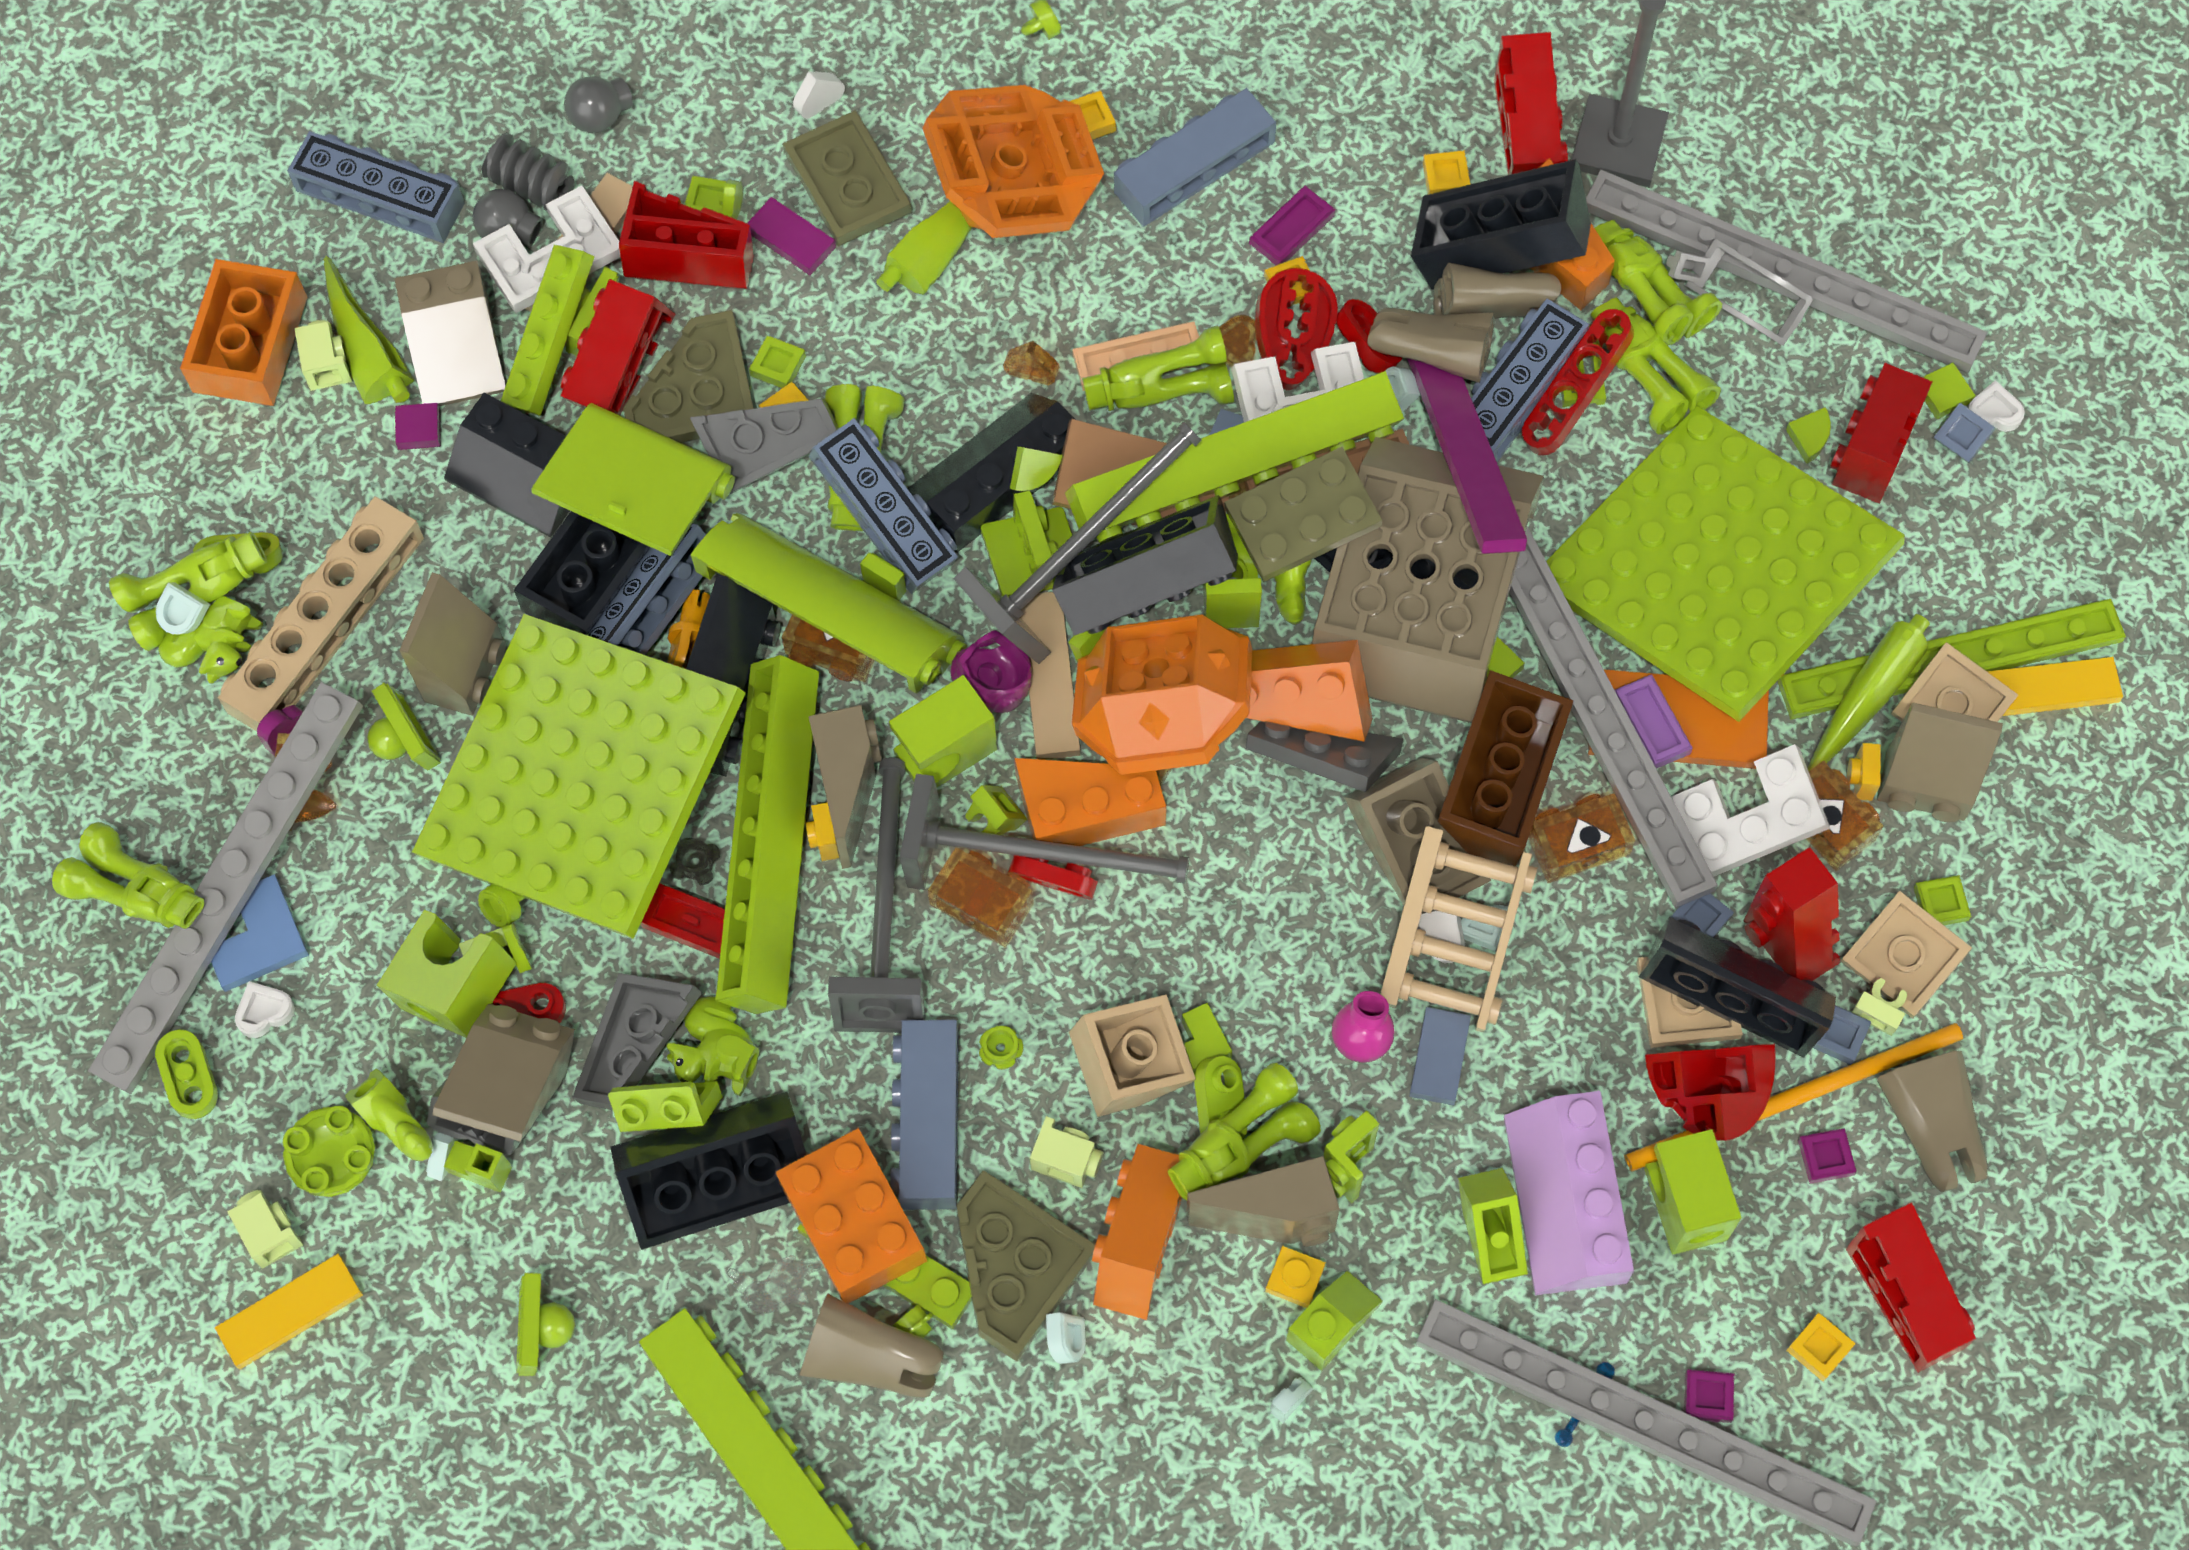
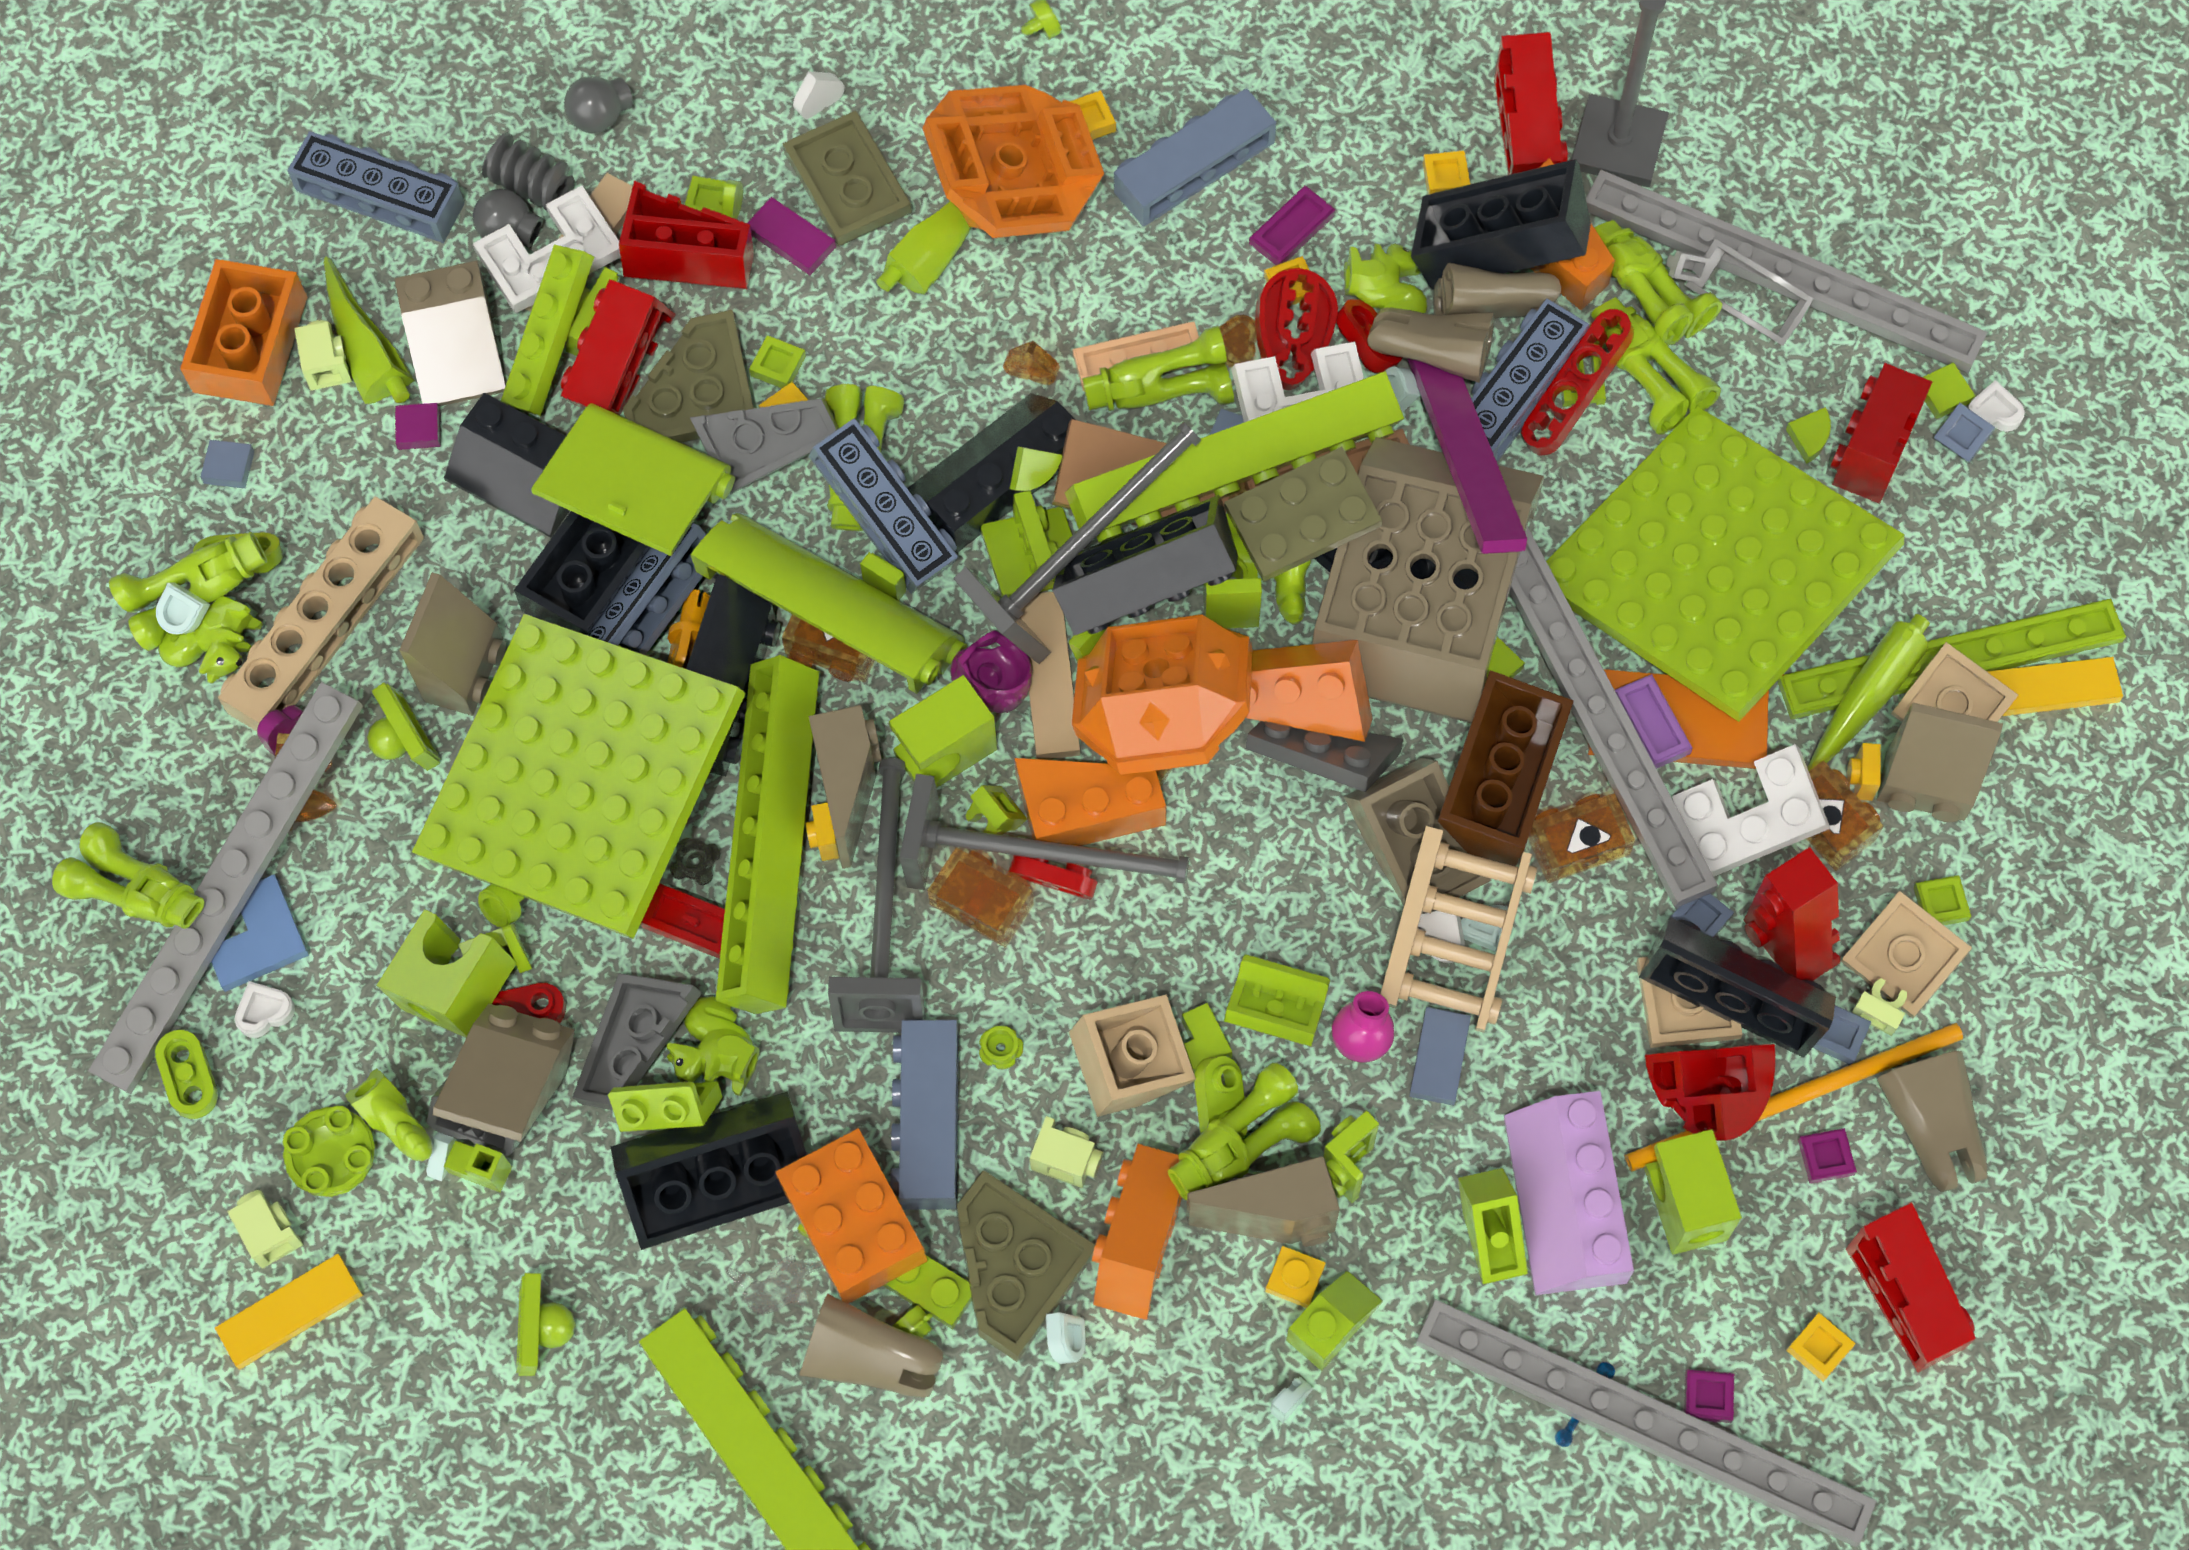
none -> sand blue tile [200,440,255,489]
none -> lime bracket [1224,954,1330,1047]
none -> lime animal [1344,243,1428,314]

